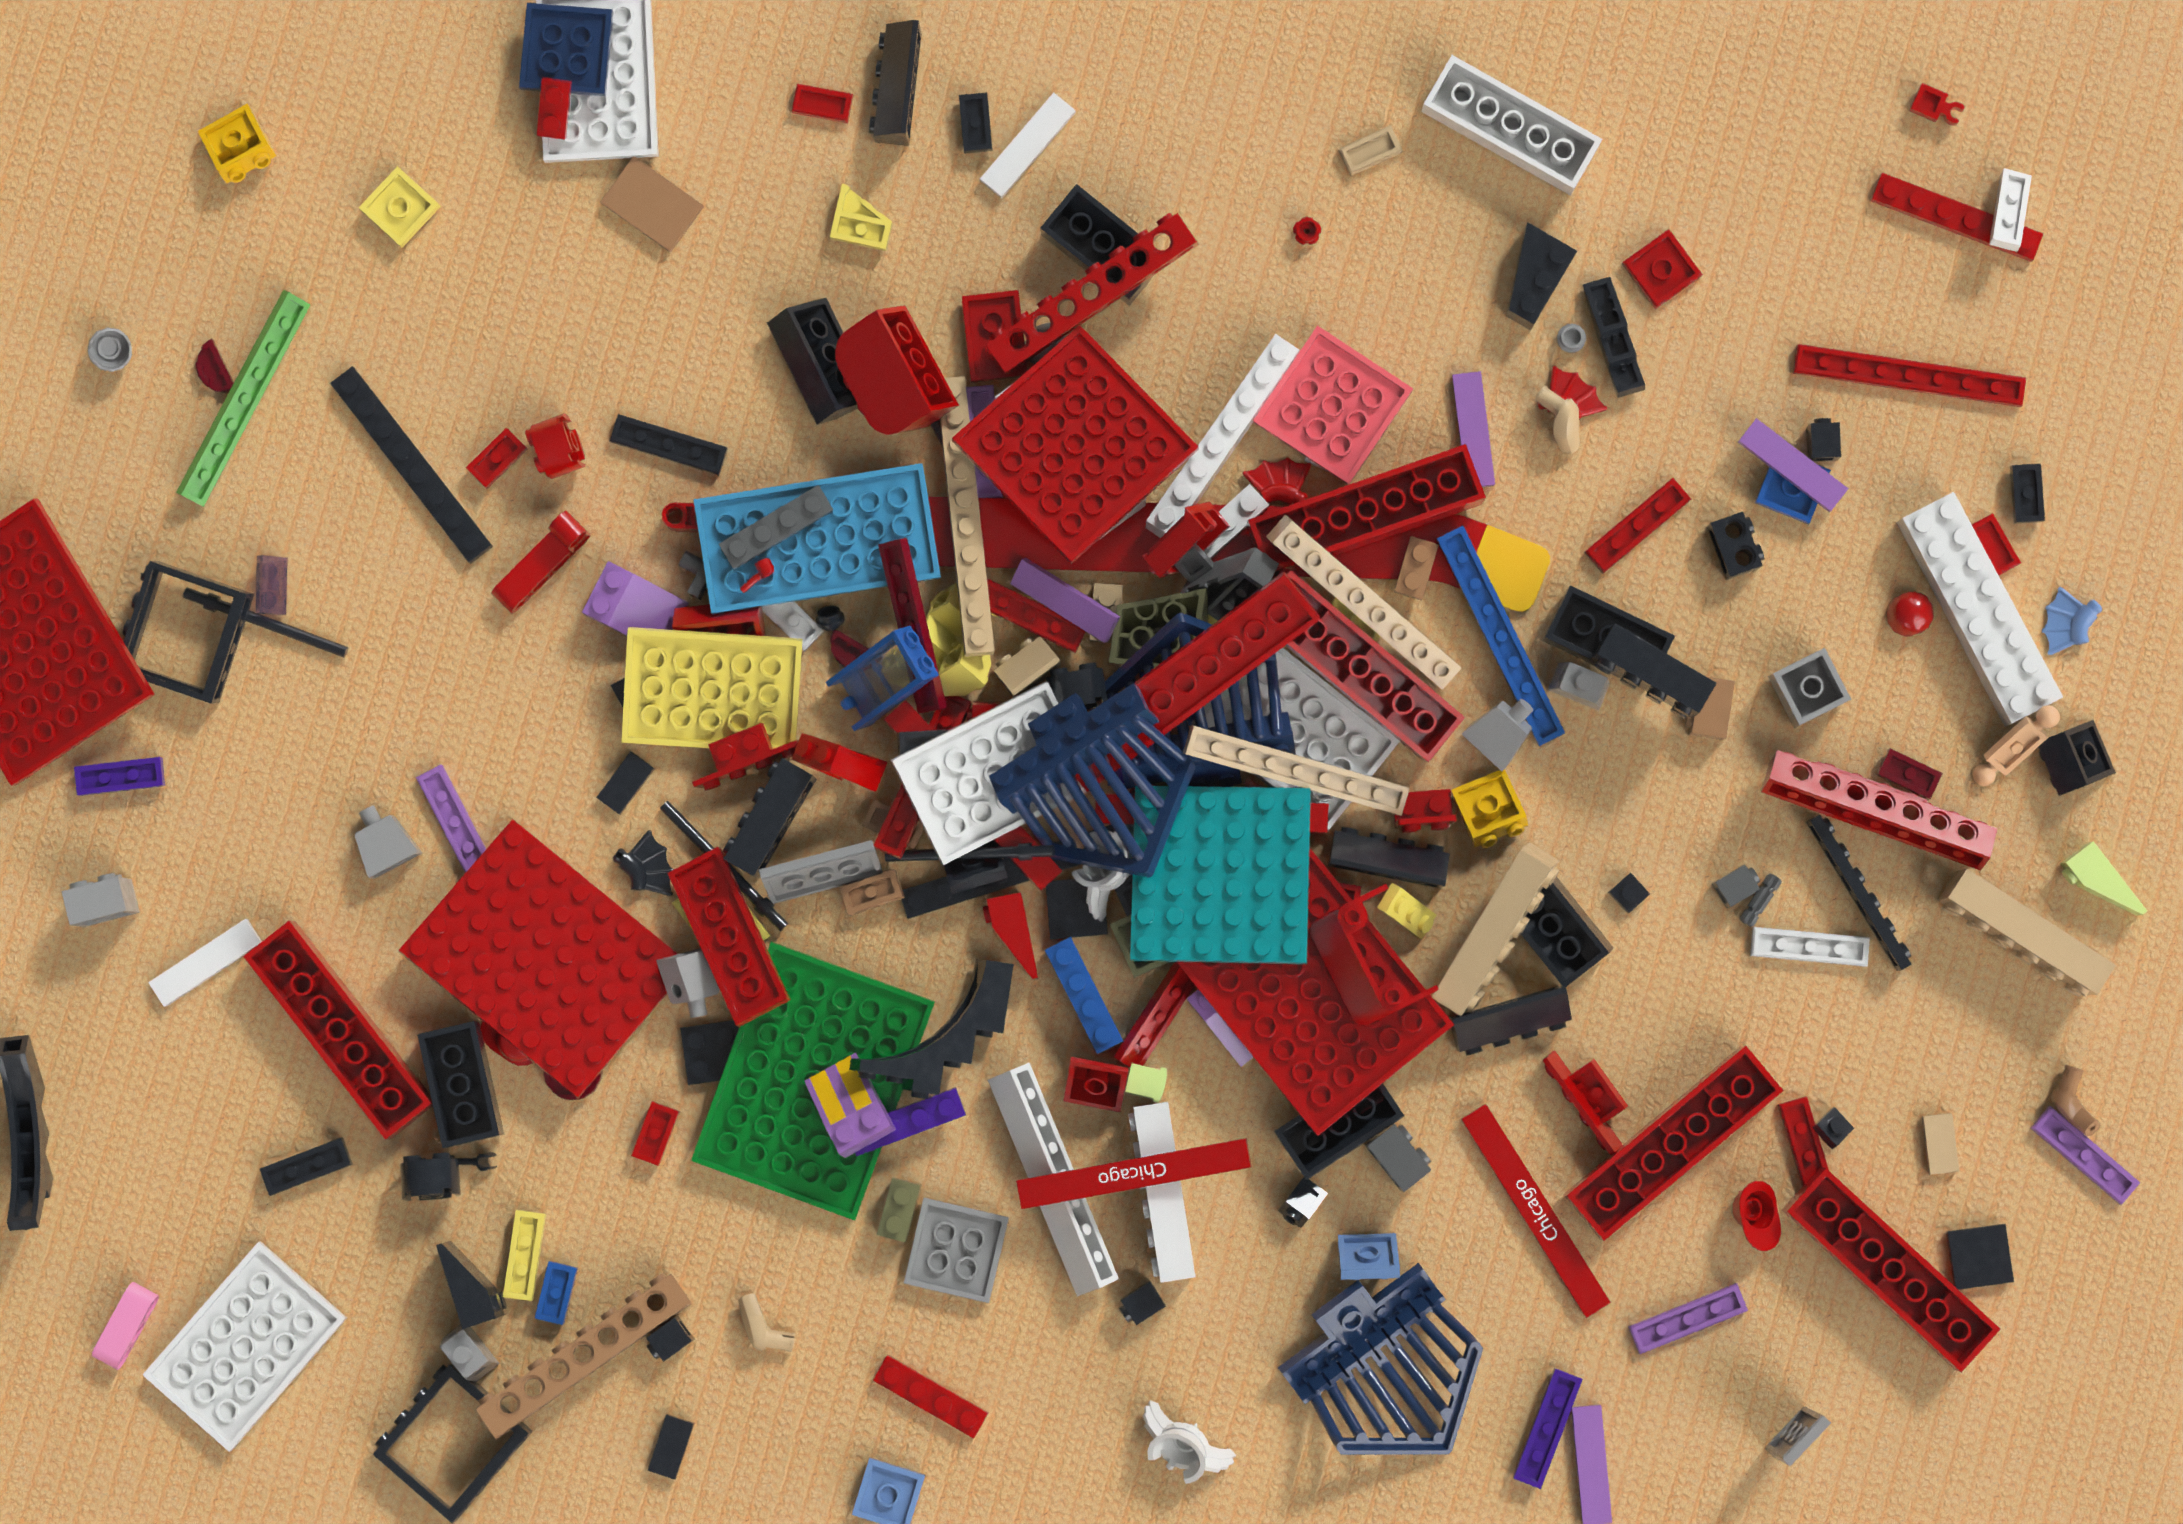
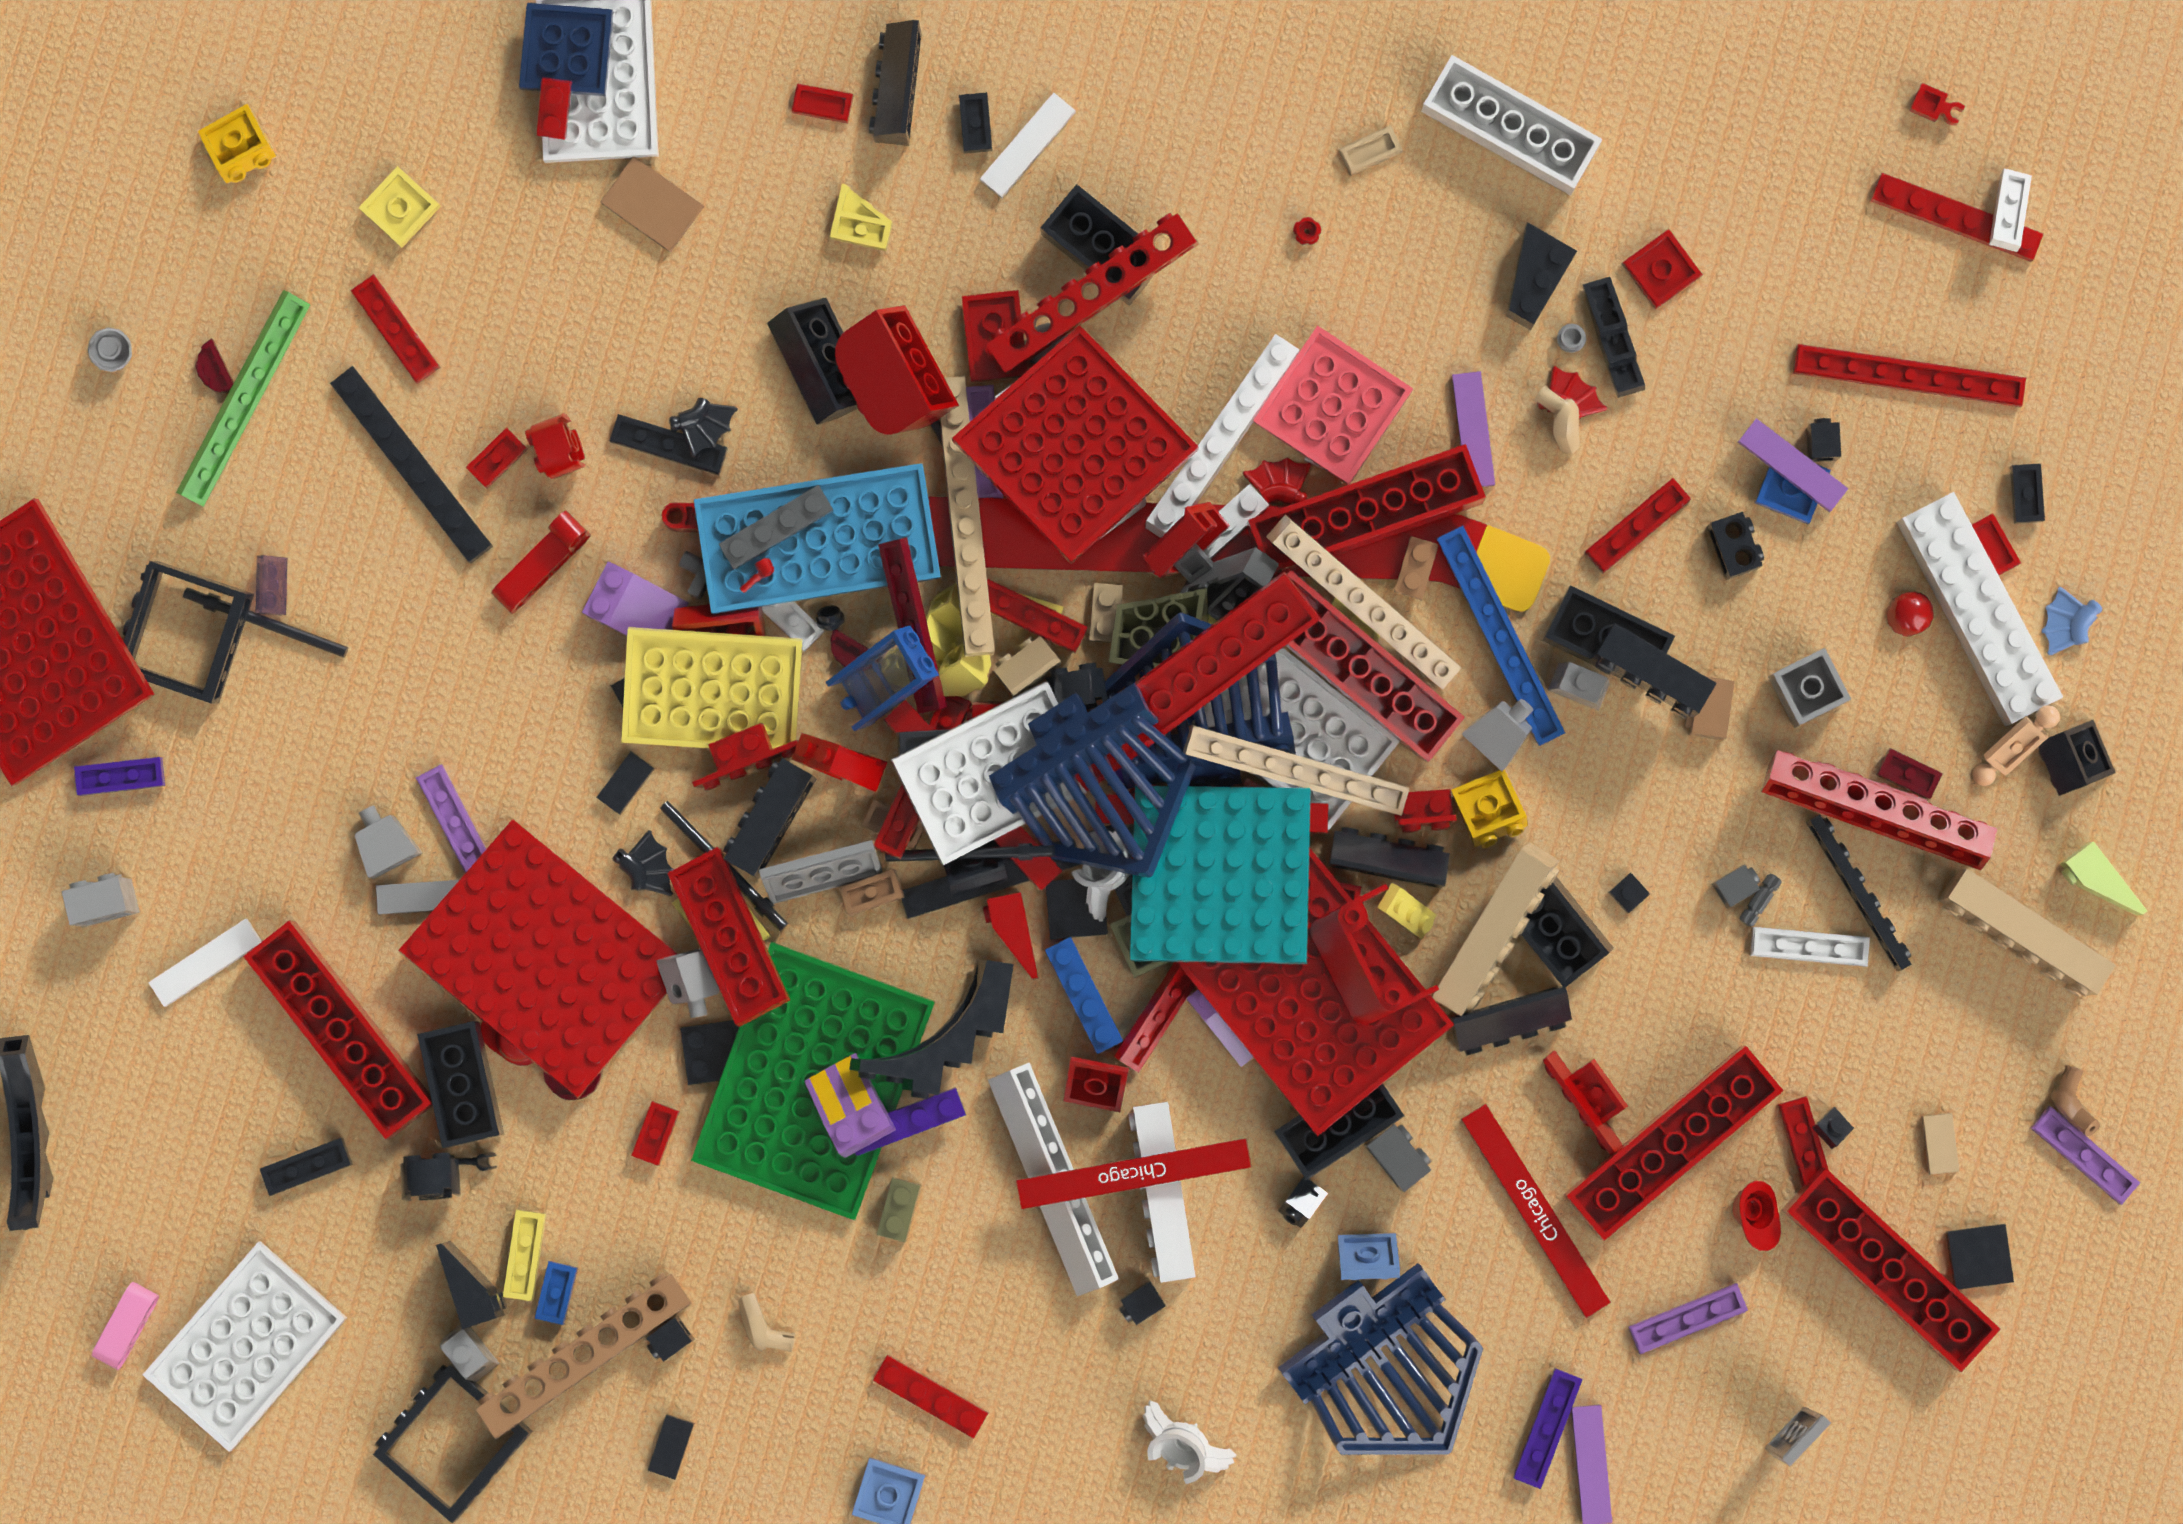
light grey plate [904,1197,1009,1303] -> none
medium lavender tile [1010,558,1120,643] -> none
yellowish green tile [1125,1063,1167,1103] -> none
none -> red tile [350,274,441,384]
none -> light grey tile [376,880,459,915]
none -> black arm [669,398,738,457]

